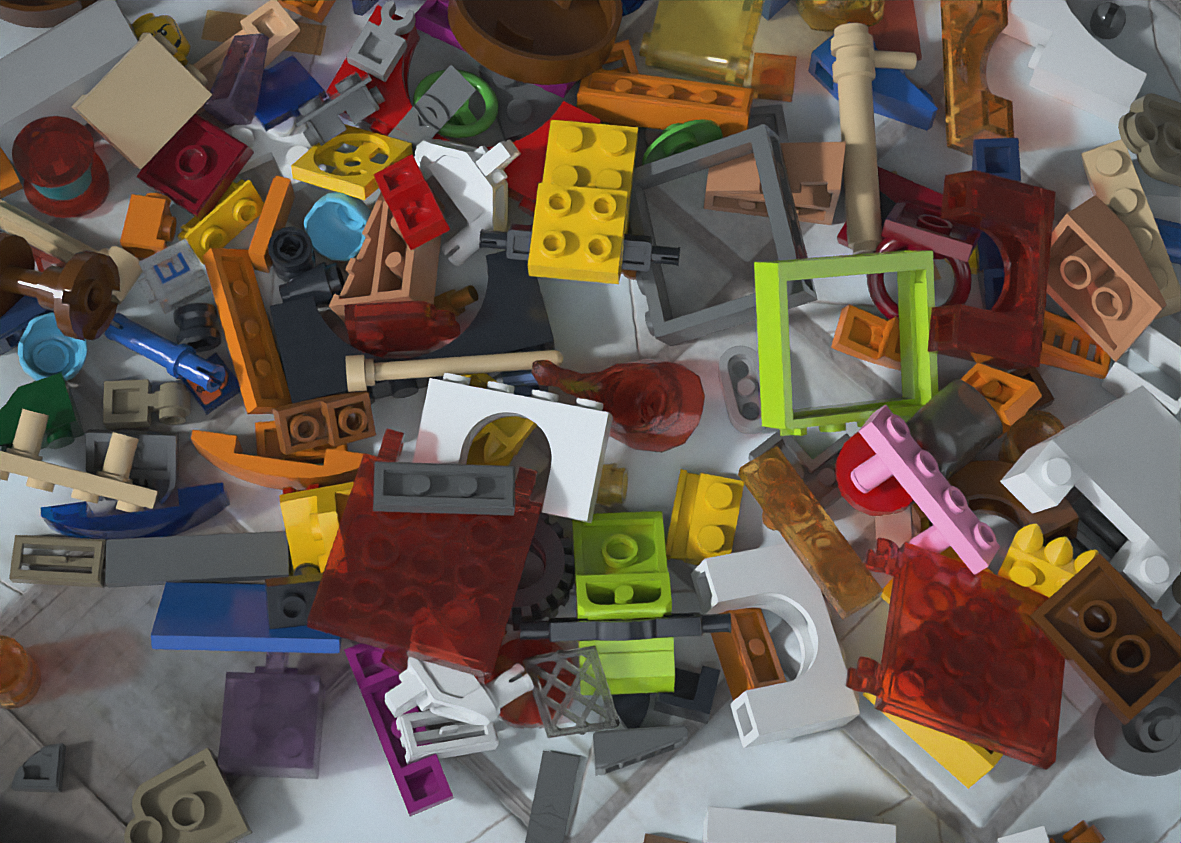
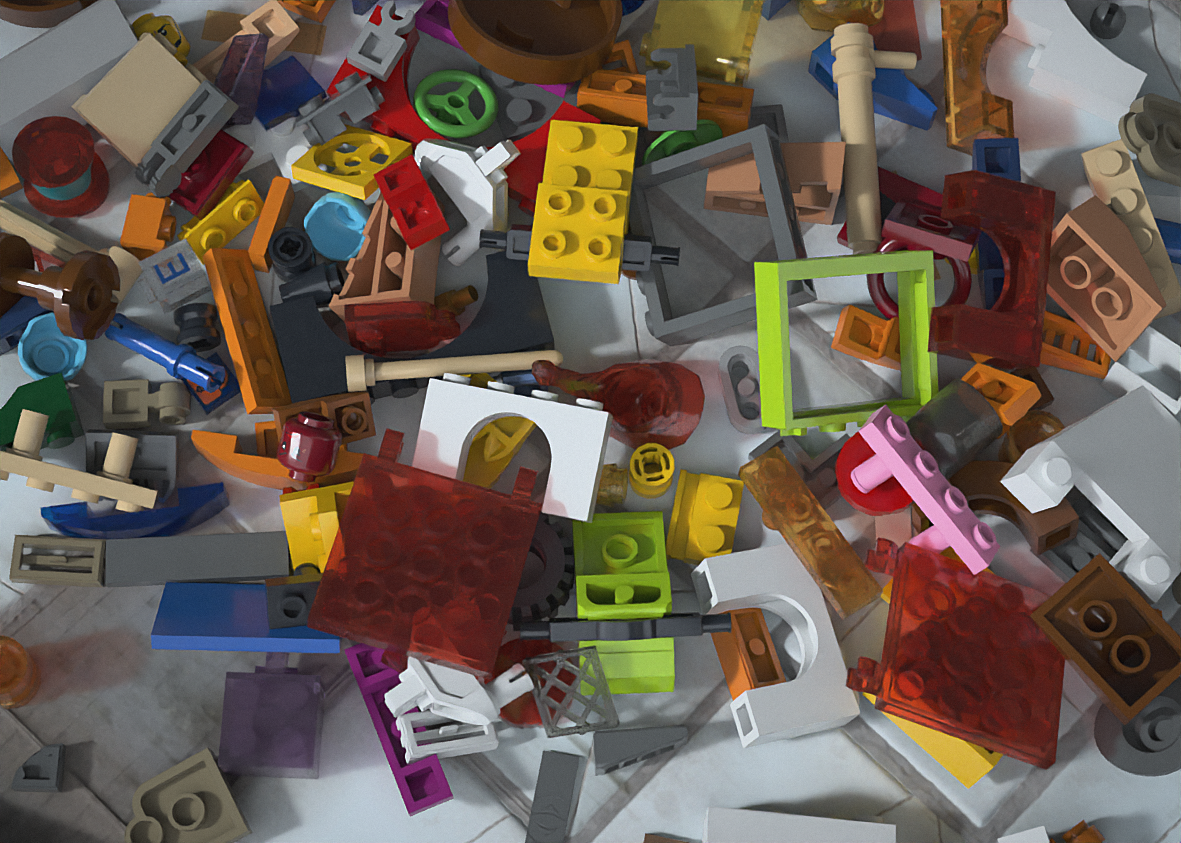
dark grey tile [373,462,515,515] -> none
dark grey piece [388,65,476,156] -> none
black tile [603,693,650,729] -> none
black panel [654,666,721,724] -> none
clear orange plate [750,52,797,102] -> none
yellow plate [997,523,1099,598] -> none
none -> dark grey hinge [134,80,239,198]
none -> dark red head [277,411,342,482]
none -> yellow wheel [628,443,675,499]
none -> dark grey hinge [646,44,698,131]

